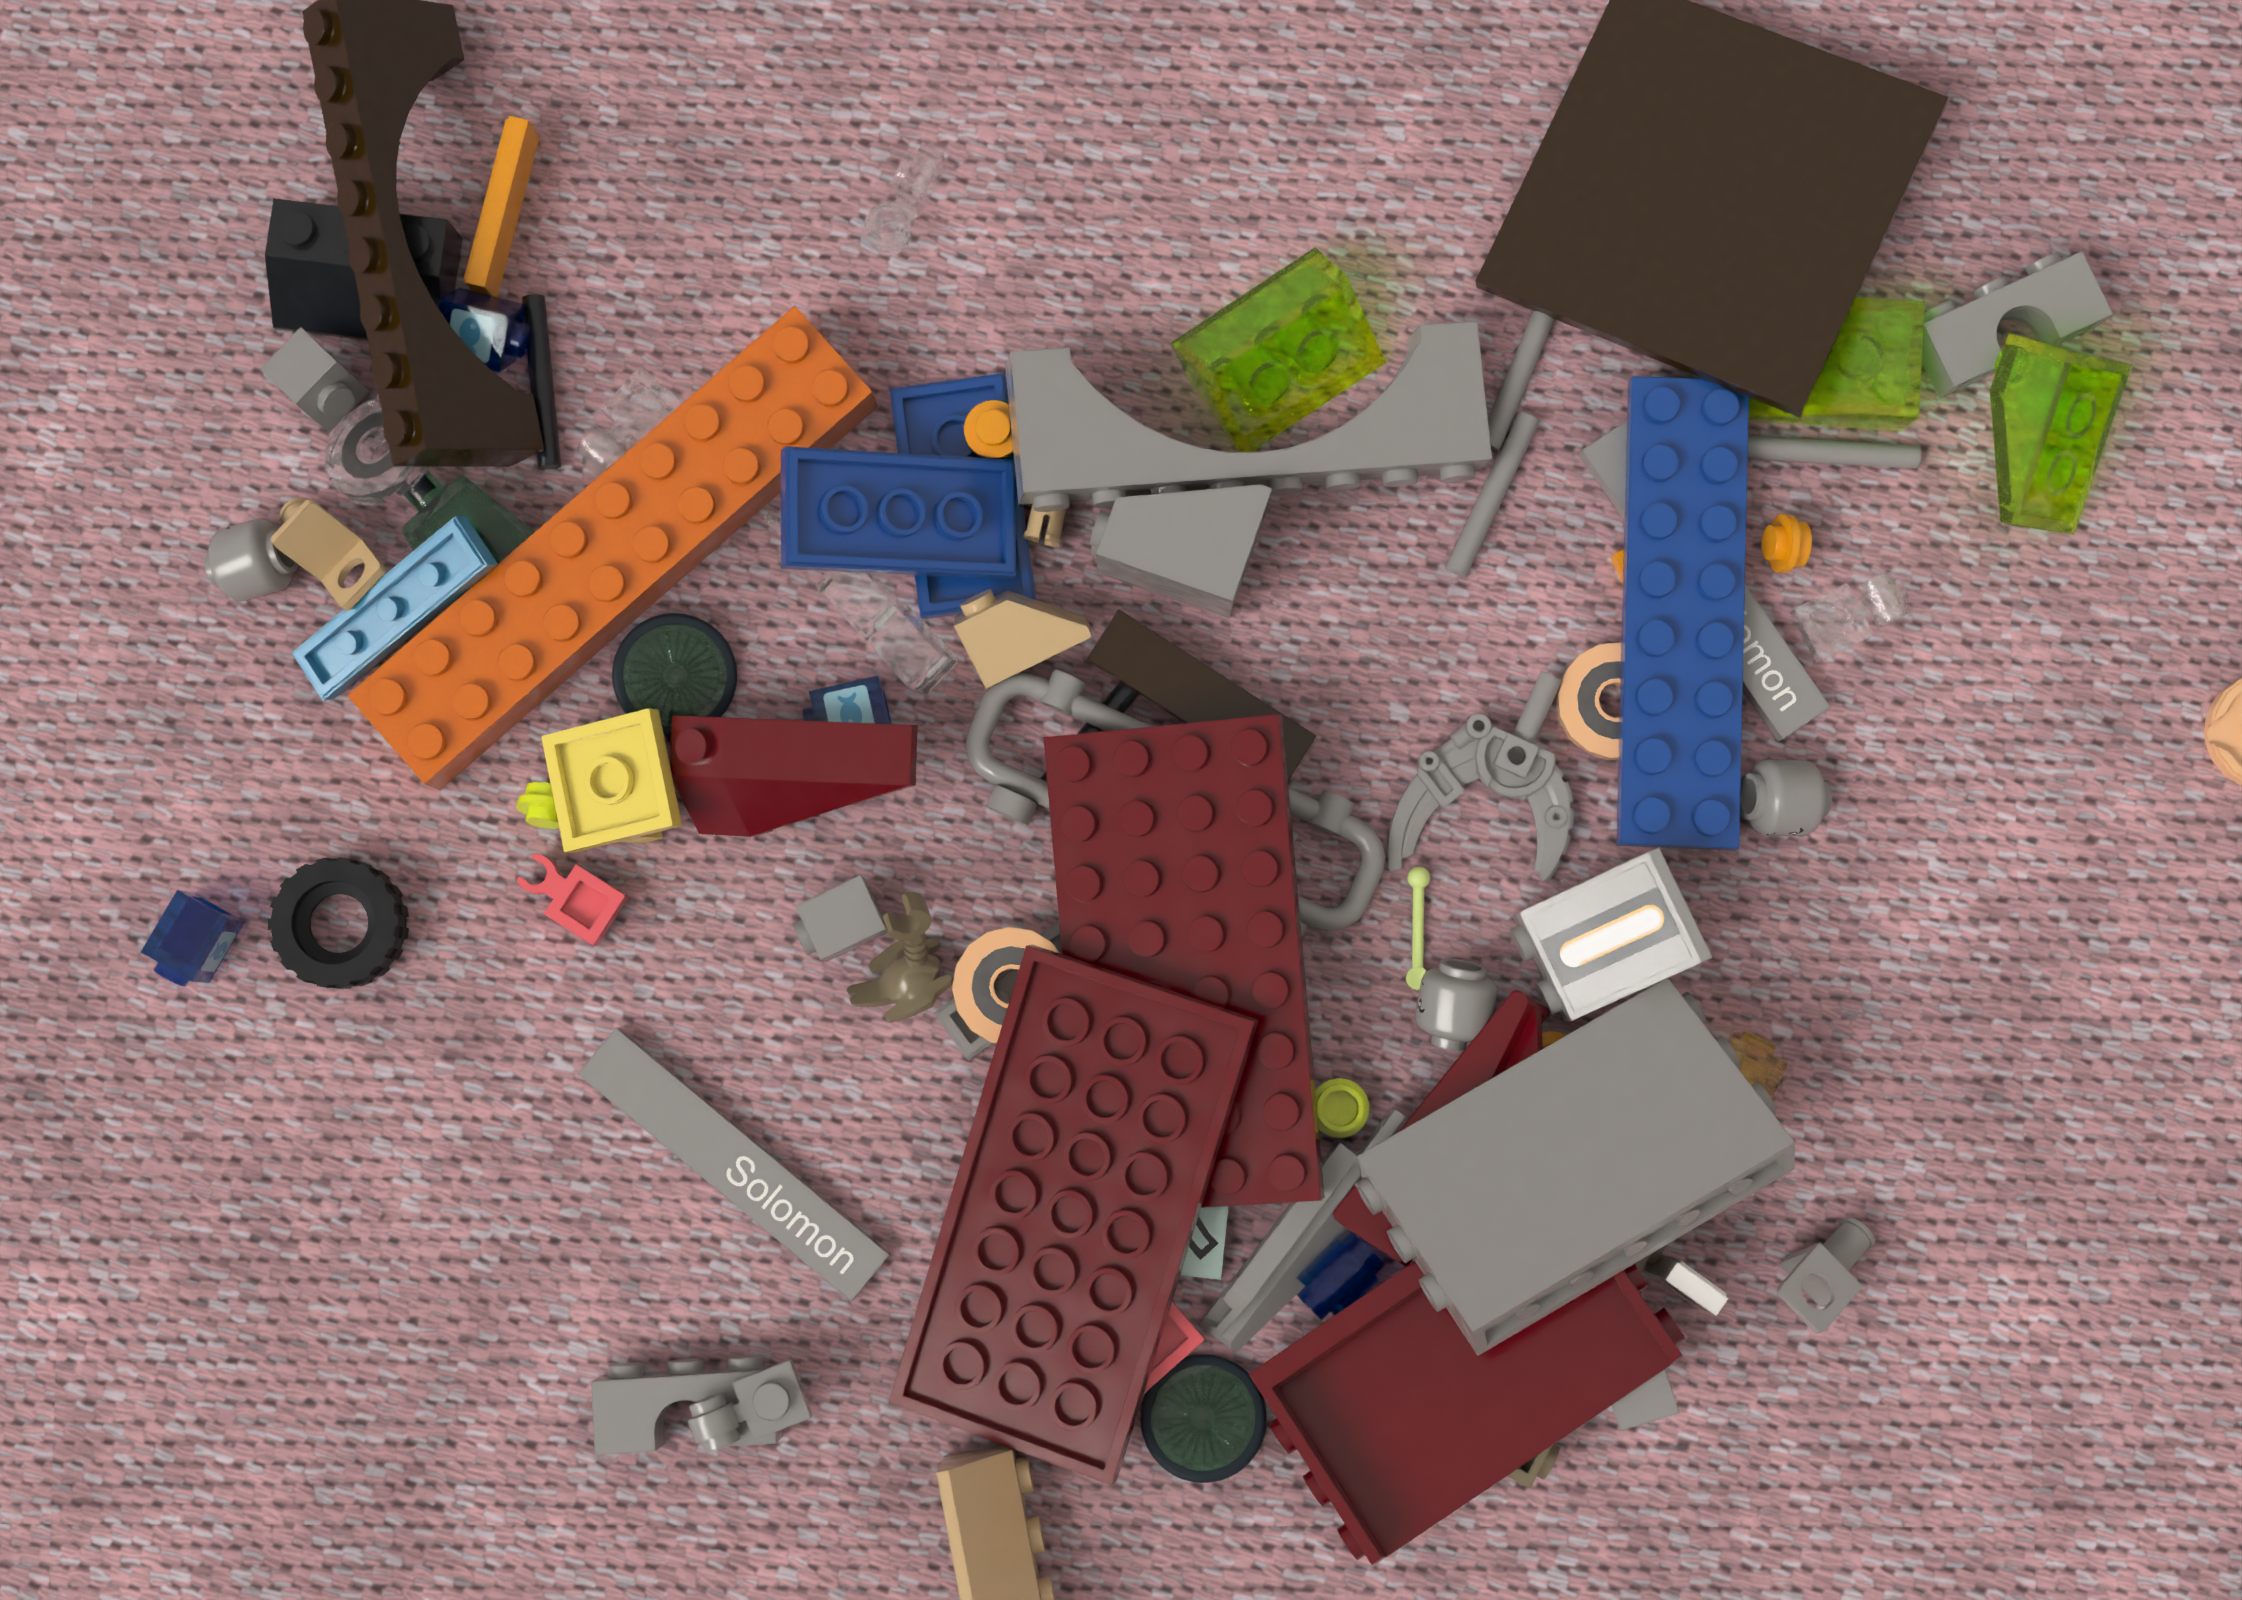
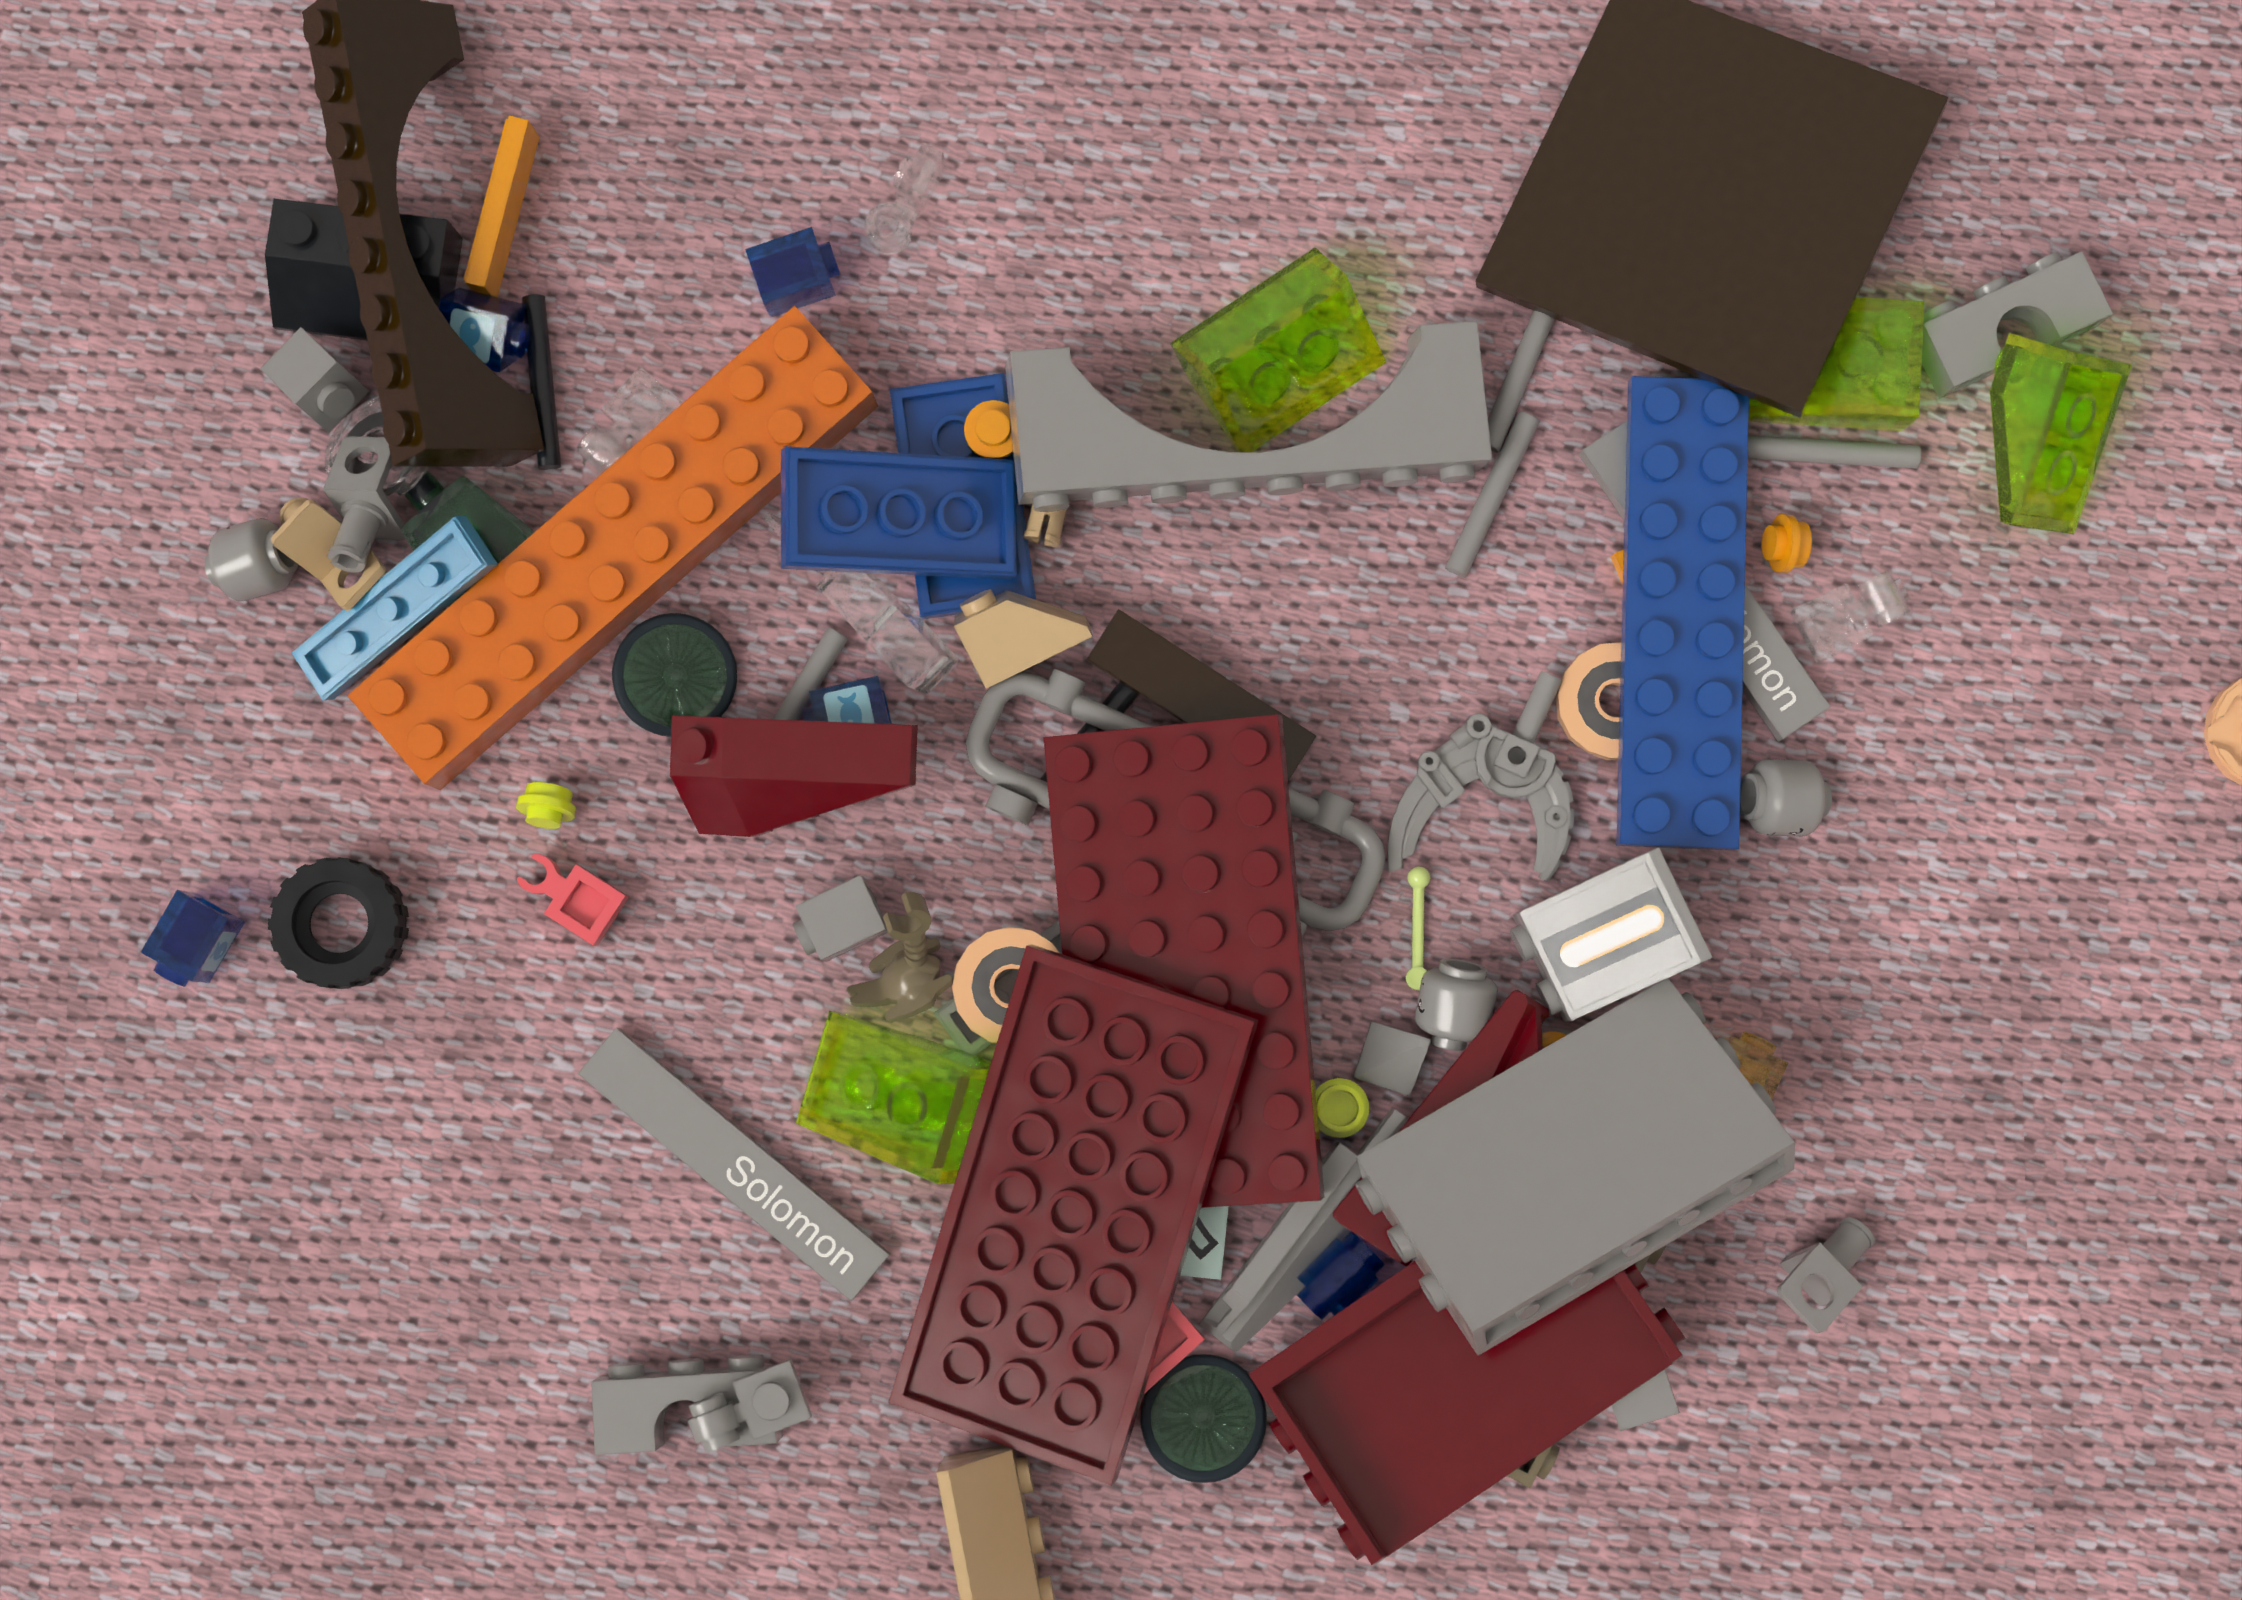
light yellow bracket [541,708,682,853] -> none
light grey slope [1089,484,1272,618] -> none
white tile [1645,1254,1728,1316] -> none
none -> light grey bracket [323,436,408,573]
none -> clear blue brick [745,227,841,318]
none -> light grey bar [773,627,848,720]
none -> clear neon green slope [796,1011,991,1184]
none -> light grey slope [1353,1021,1431,1096]

